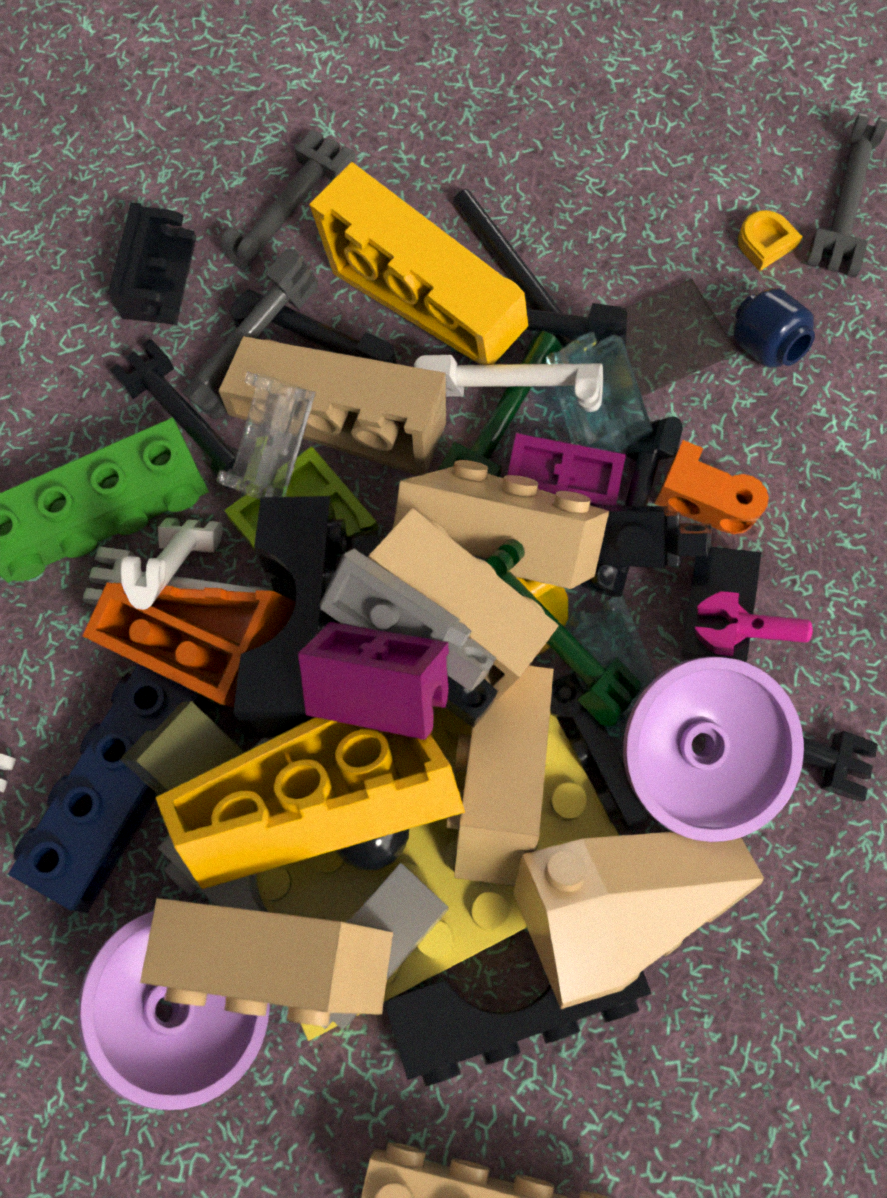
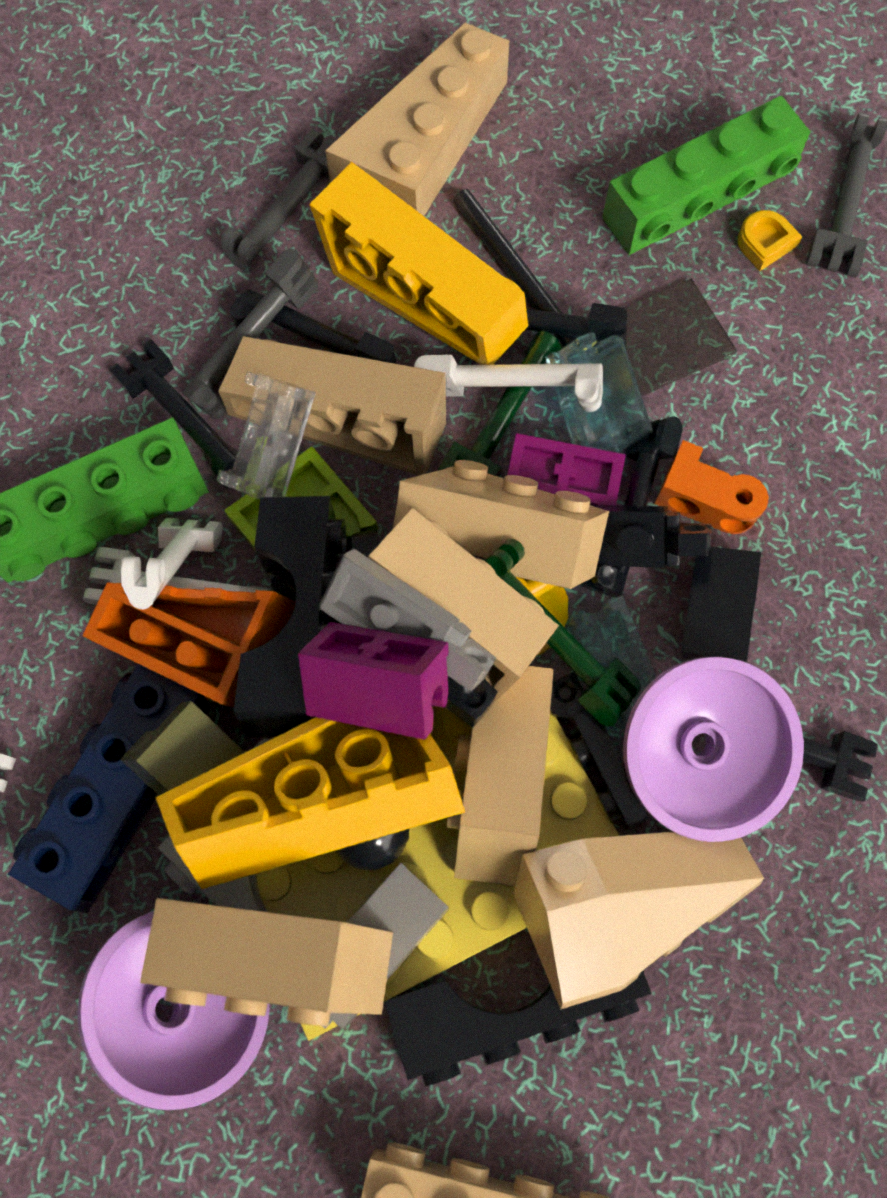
black hinge [108,202,197,325] -> none
dark pink bar [695,591,813,656] -> none
dark blue head [734,288,815,368] -> none
none -> tan wedge [325,22,509,216]
none -> bright green brick [602,95,811,255]

